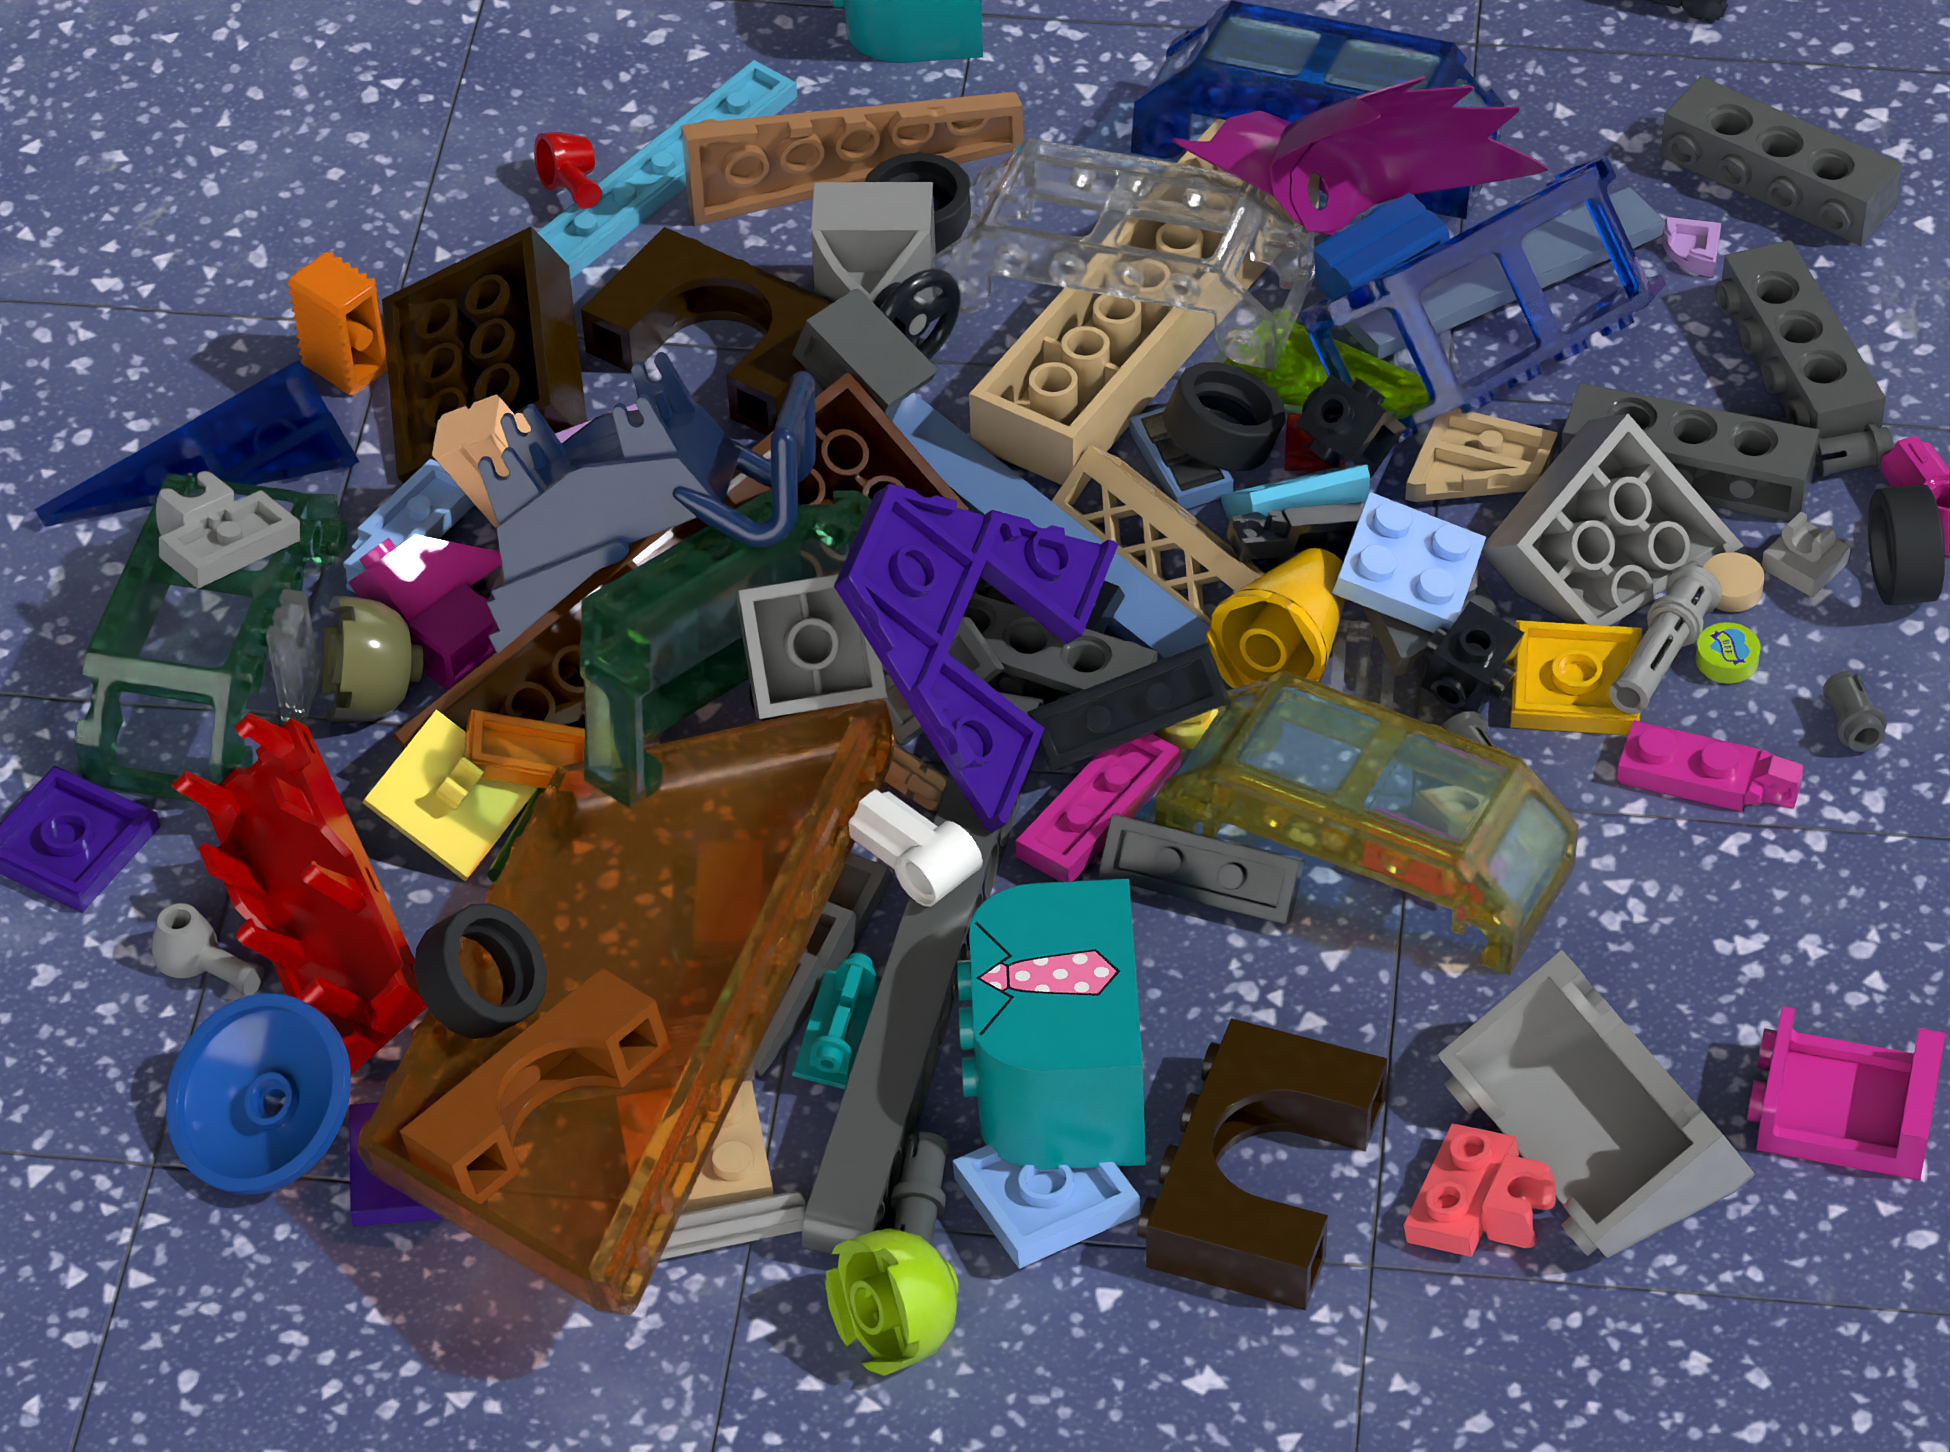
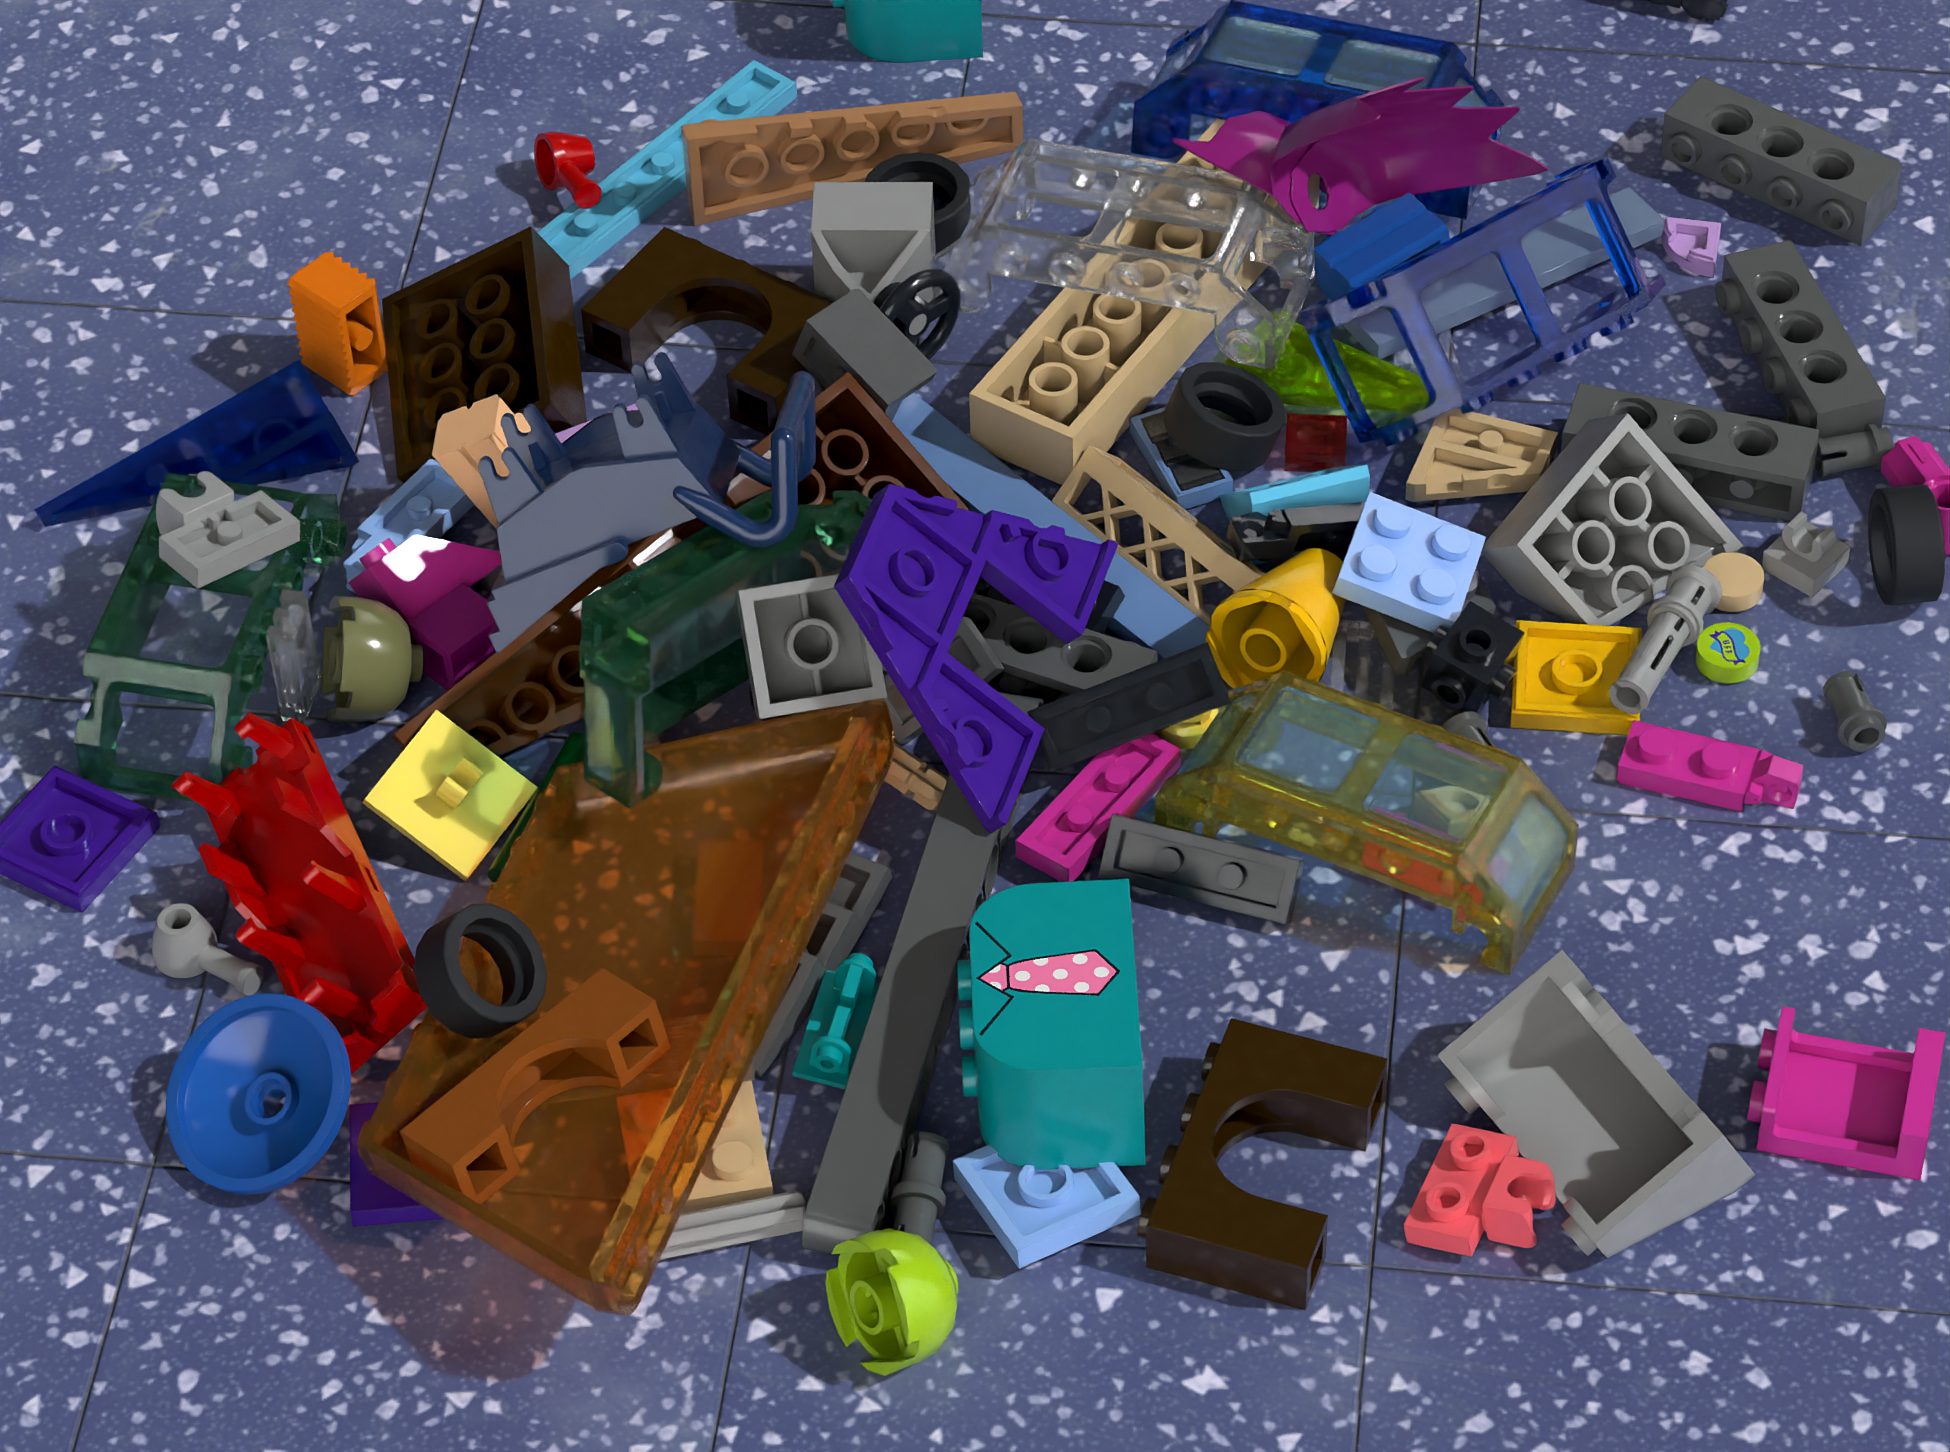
orange tile [464,709,597,796] -> none
white piece [848,789,983,907] -> none
black brick [1295,374,1406,478] -> none

